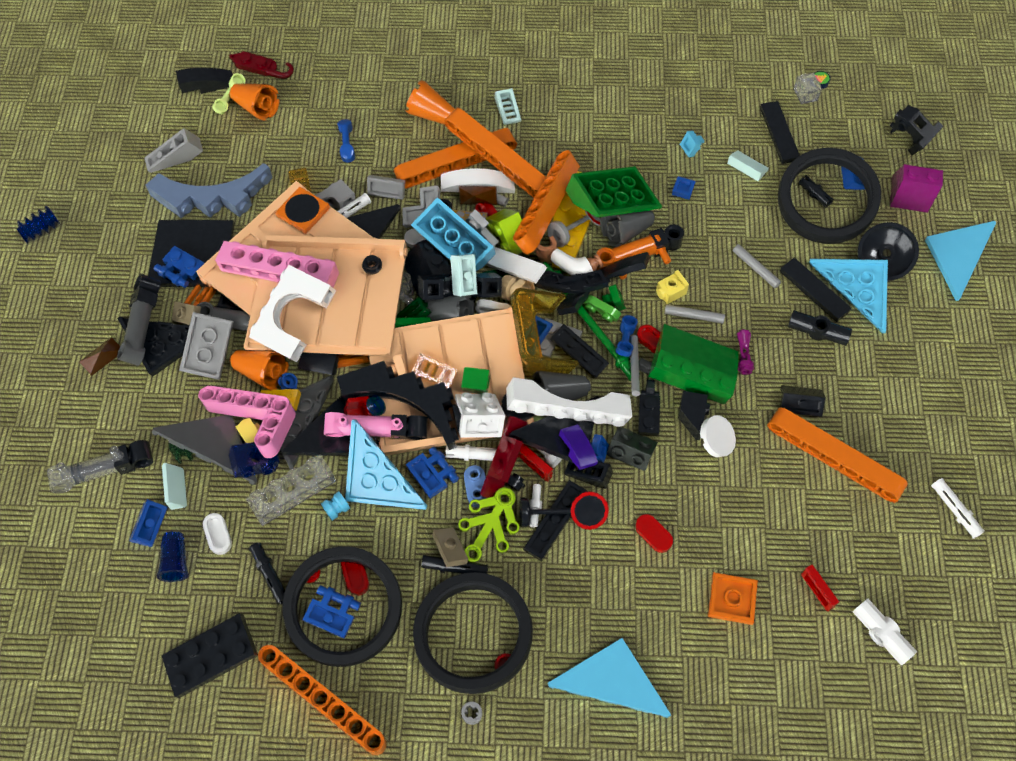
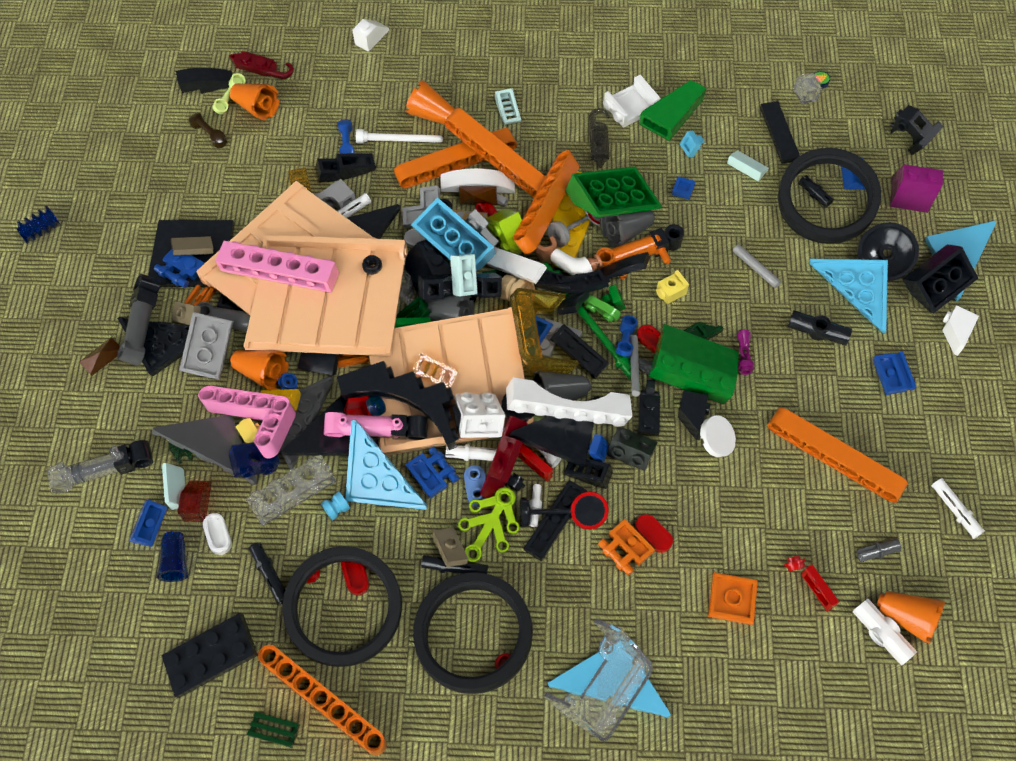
light grey slope [145,128,203,173] -> none
sand blue arch [145,163,273,219] -> none
white arch [249,265,336,362] -> none
tile [275,187,330,234] -> none
blue plate [302,585,361,639] -> none
light grey tile [367,175,405,200] -> none
light nougat plate [391,354,407,376] -> none
green panel [461,367,491,394] -> none
light grey bush [461,702,482,725] -> none
white tile [475,299,515,314] -> none
dark purple slope [559,424,598,470] -> none
light grey piece [665,304,725,324] -> none
black tile [780,257,852,322] -> none
black panel [780,385,826,417] -> none
none -> dark tan tile [171,236,213,256]
none -> clear red slope [178,481,212,522]
none -> dark brown bar [188,113,227,148]
none -> dark green tile [247,712,300,748]
none -> black slope [315,153,376,183]
none -> white slope [352,19,389,52]
none -> white piece [356,129,443,144]
none -> clear windscreen [544,619,652,741]
none -> clear smoke plate [589,108,610,168]
none -> orange plate [598,519,655,576]
none -> white panel [603,75,661,128]
none -> green slope [639,80,706,141]
none -> dark green tile [683,322,724,340]
none -> red plate [784,555,806,572]
none -> dark grey axle [856,538,901,562]
none -> blue plate [873,351,917,395]
none -> orange cone [876,591,946,644]
none -> black slope [903,244,978,314]
none -> white slope [942,306,979,356]

